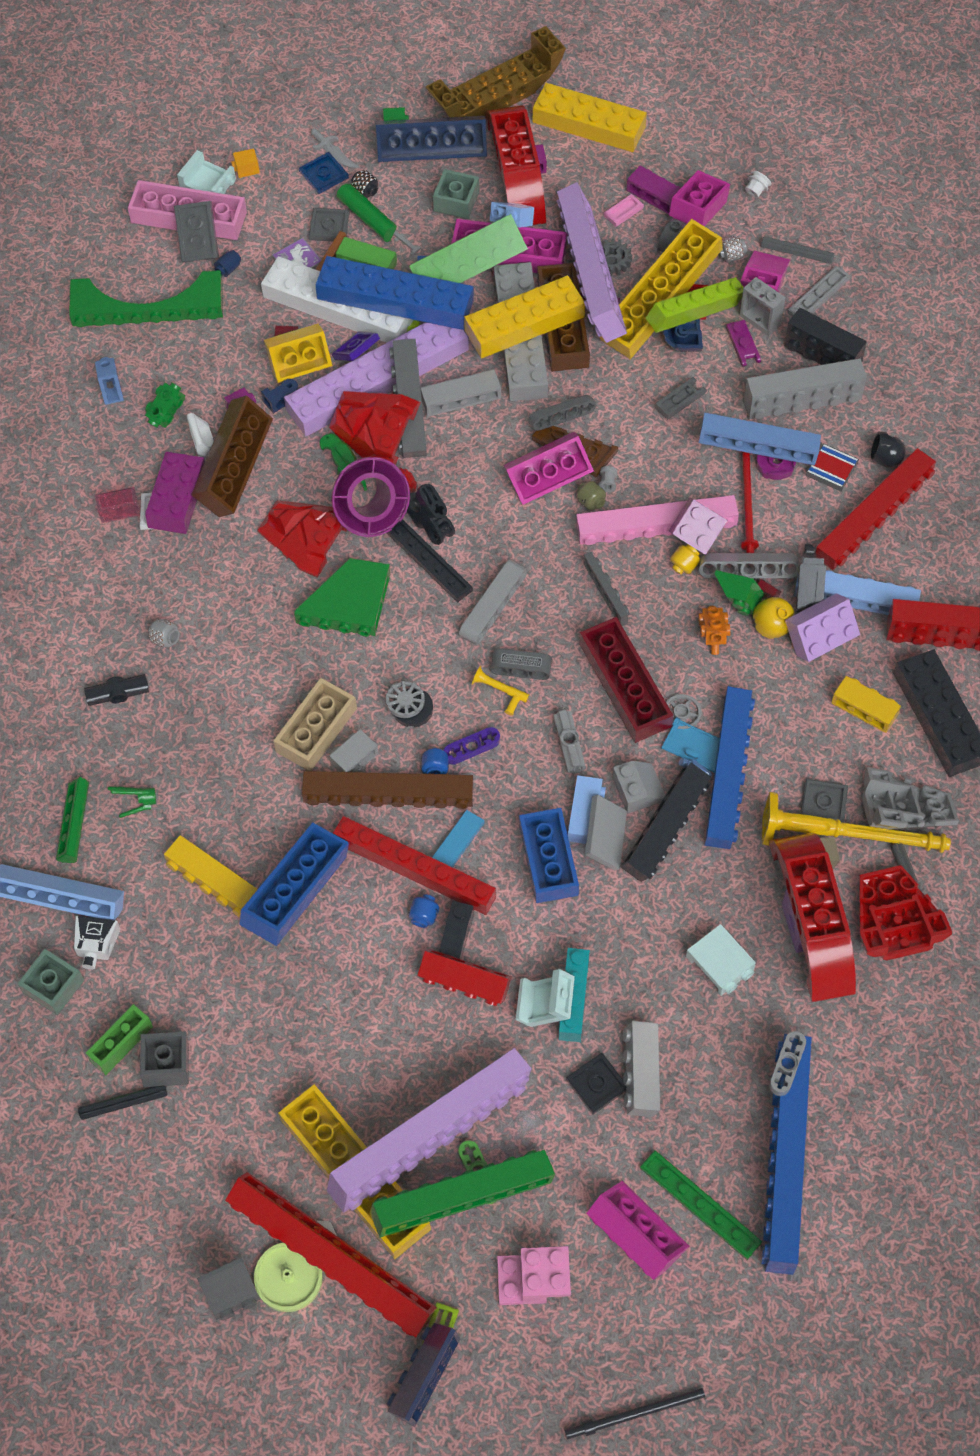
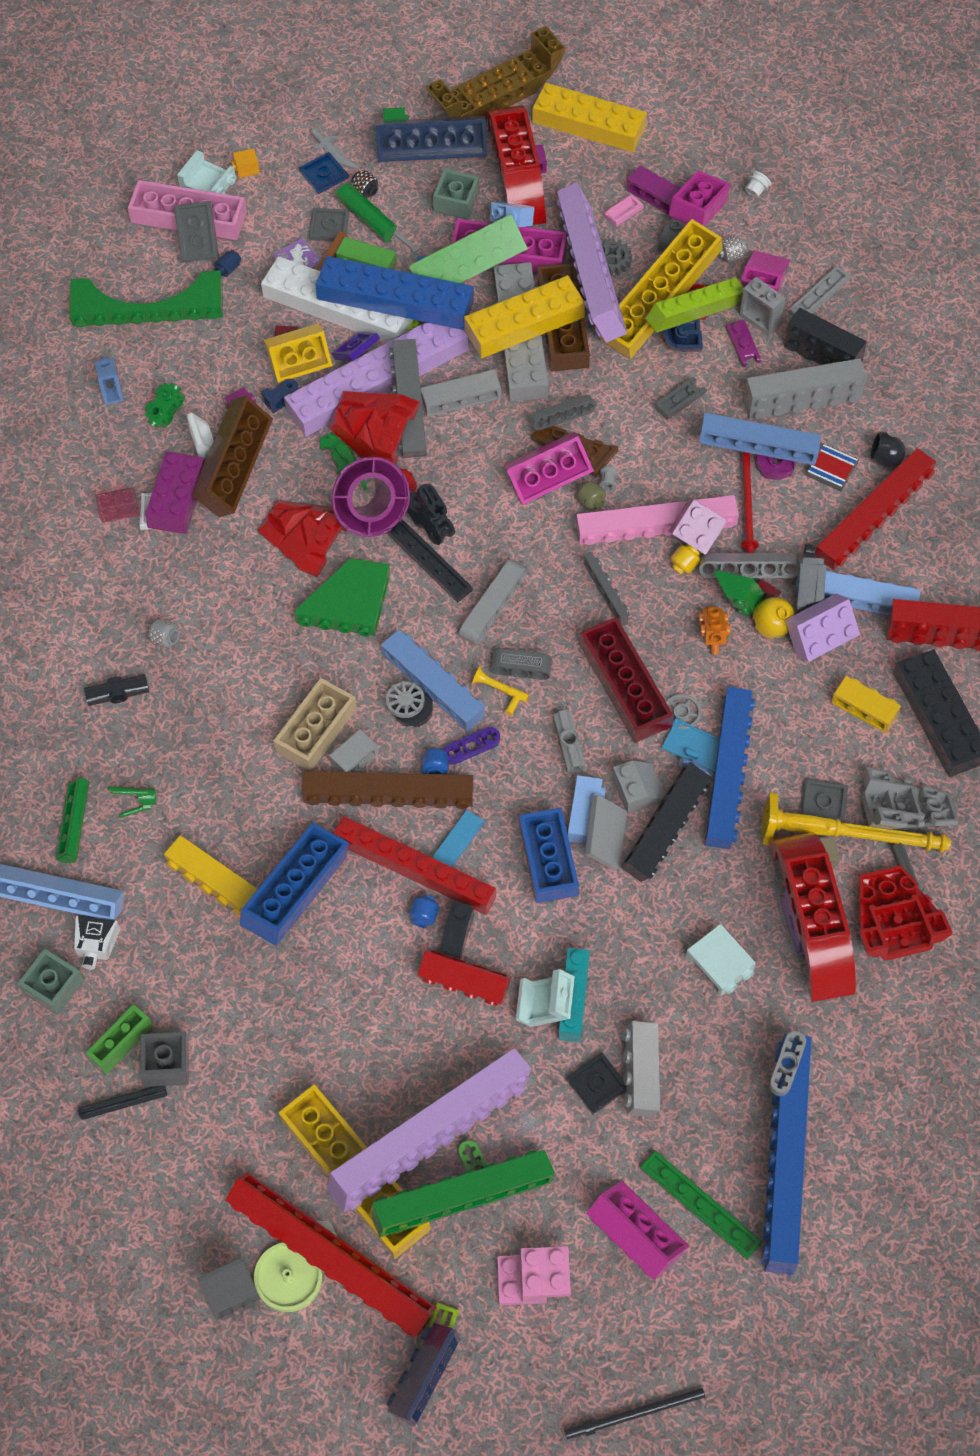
dark grey axle [761,236,834,263] -> none
none -> medium blue brick [381,630,485,732]

